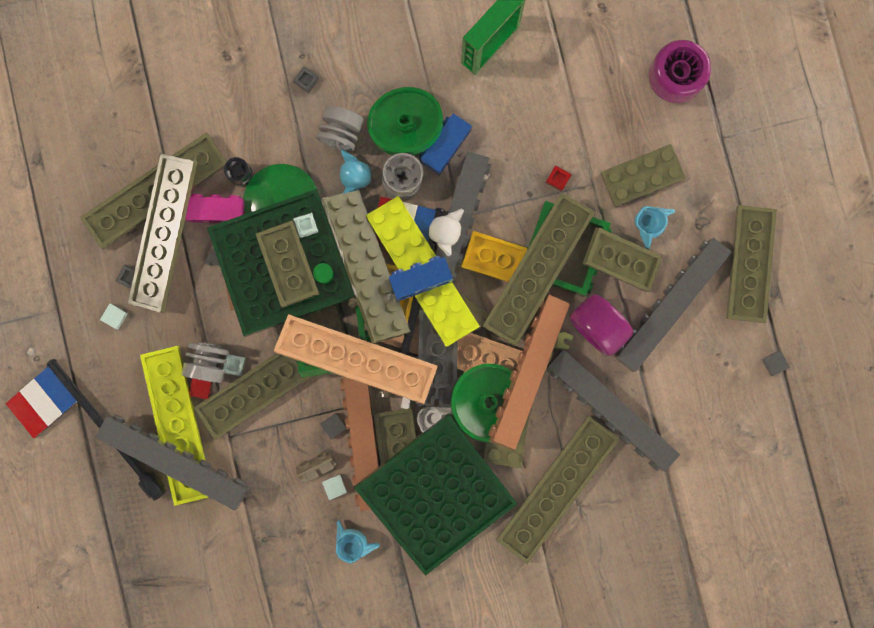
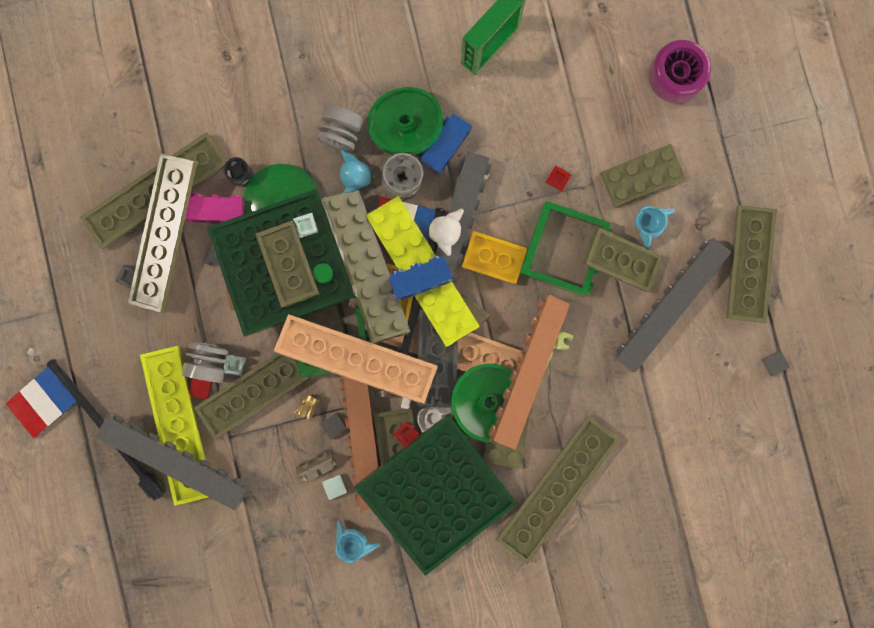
light aqua tile [100,304,128,330] -> none
dark grey tile [293,66,320,94] -> none
olive plate [482,193,595,346] -> none
dark grey brick [547,349,680,472] -> none
magenta wheel [570,294,633,356] -> none
none -> pearl gold piece [293,392,319,422]
none -> red tile [393,421,420,447]

